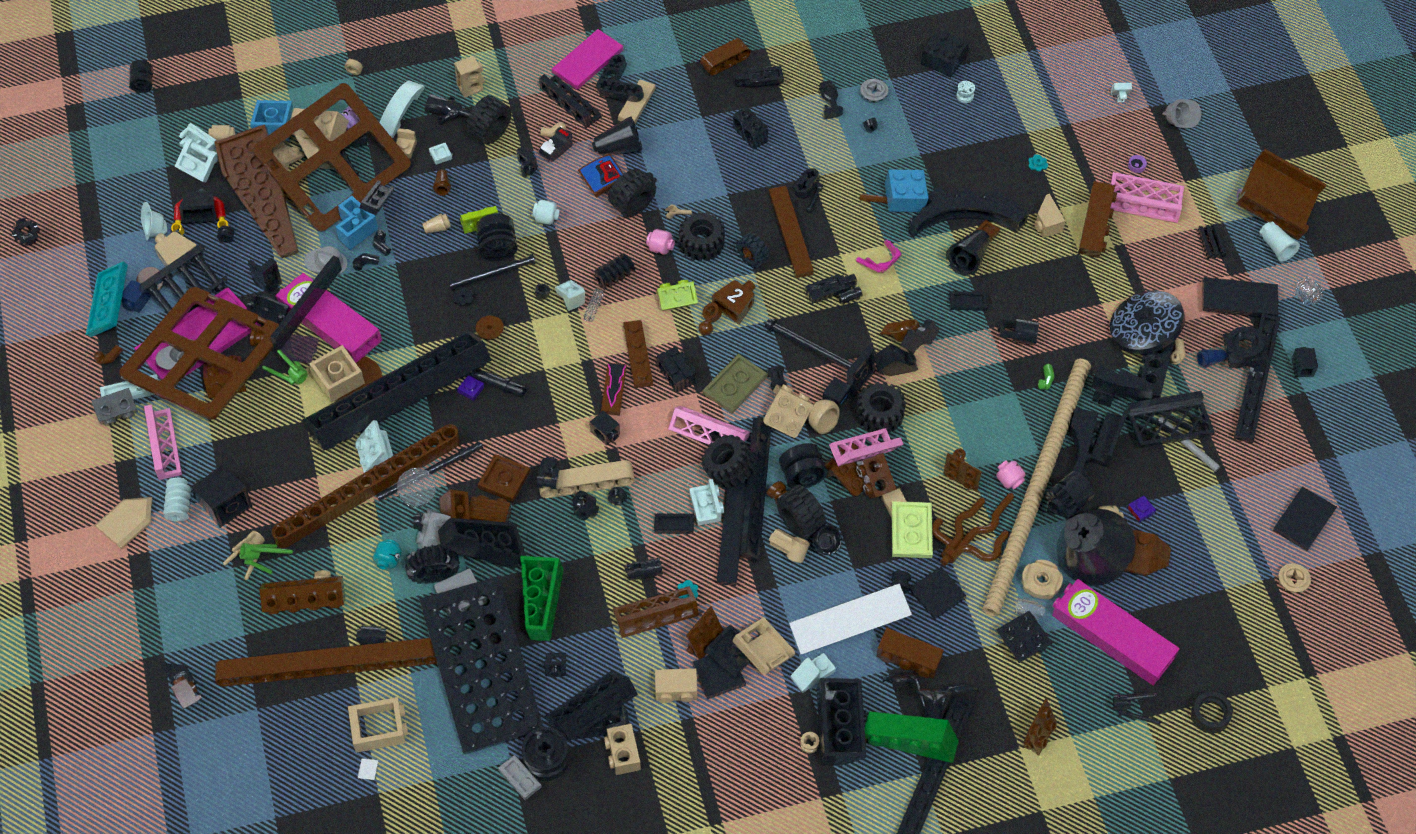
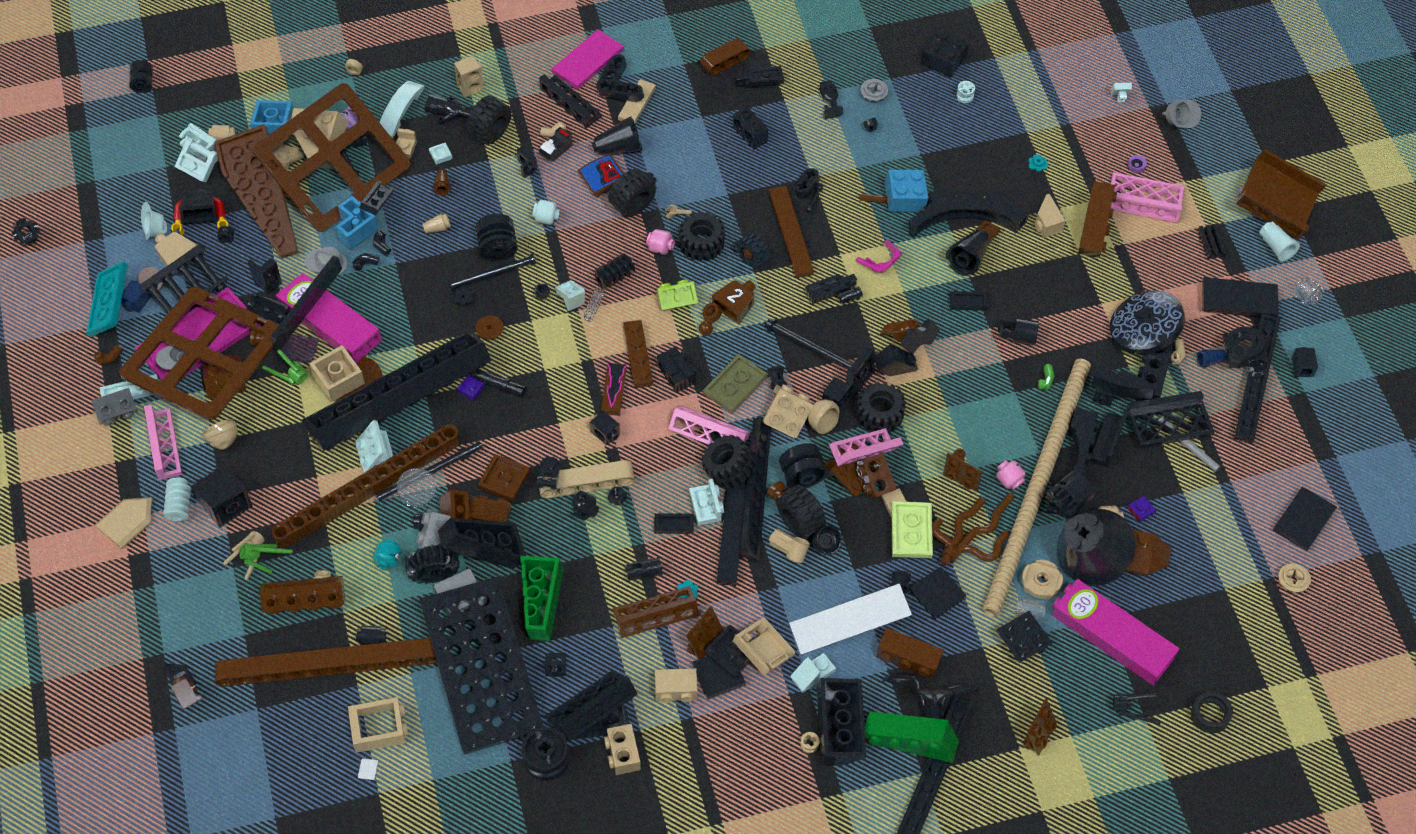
lime bracket [460,206,498,234] -> none
light grey plate [498,755,541,800] -> none
none -> tan hat [202,419,238,450]

